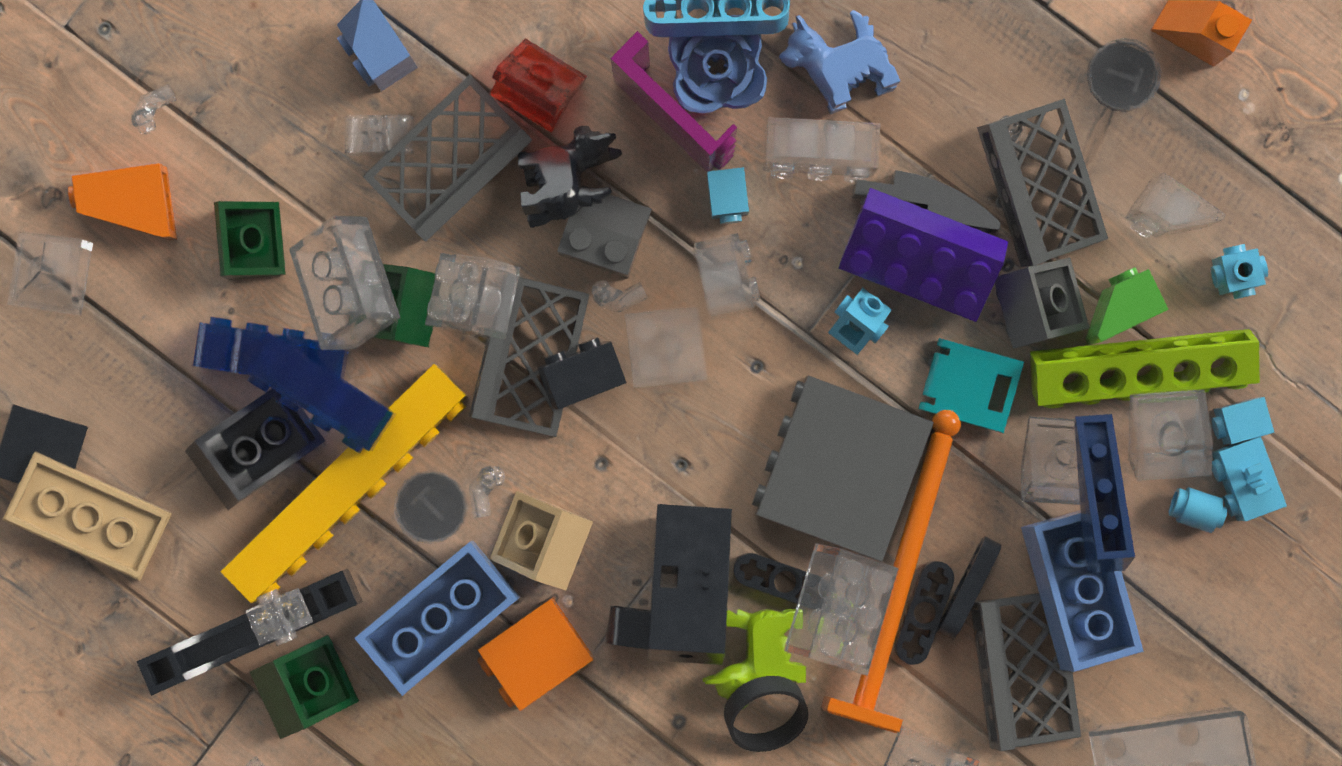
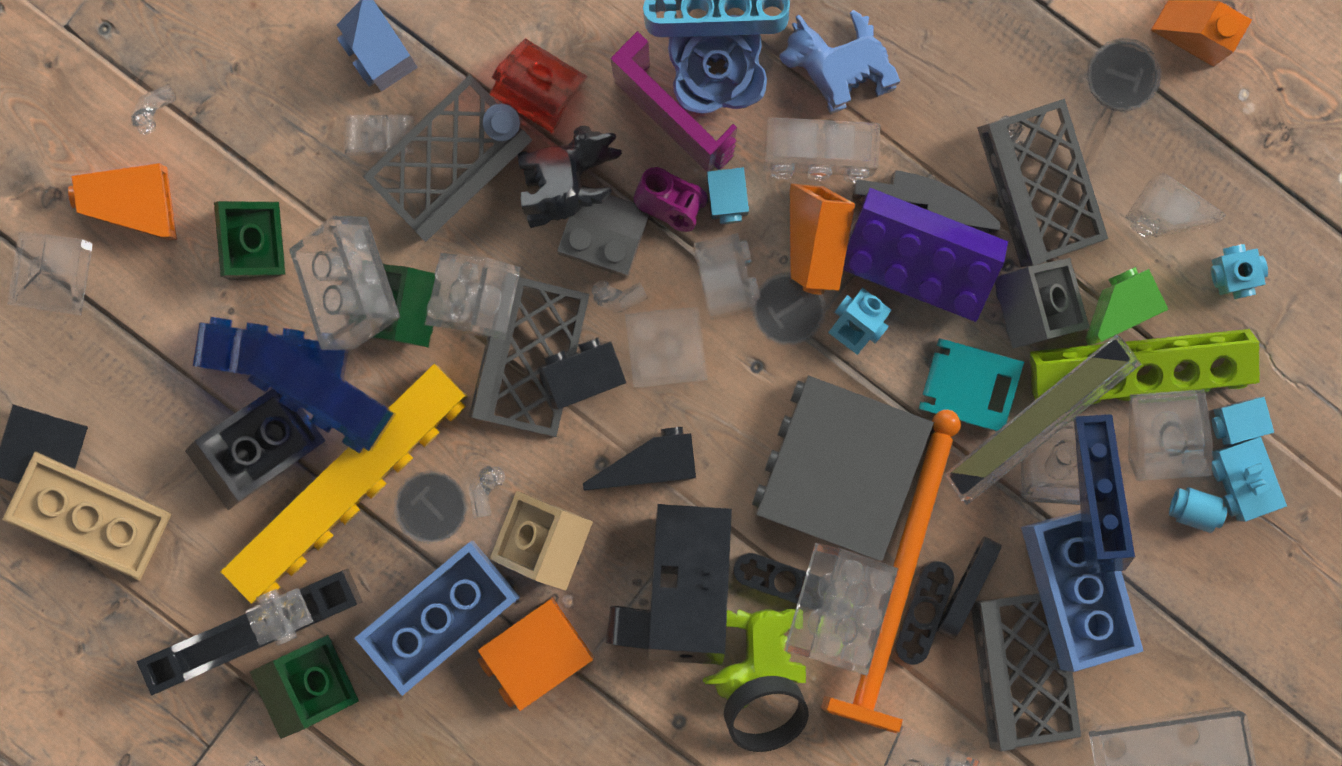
none -> sand blue plate [482,103,520,141]
none -> black slope [583,427,696,491]
none -> magenta piece [633,167,709,232]
none -> clear tile [753,272,825,345]
none -> orange slope [790,184,855,295]
none -> tile [944,334,1141,505]

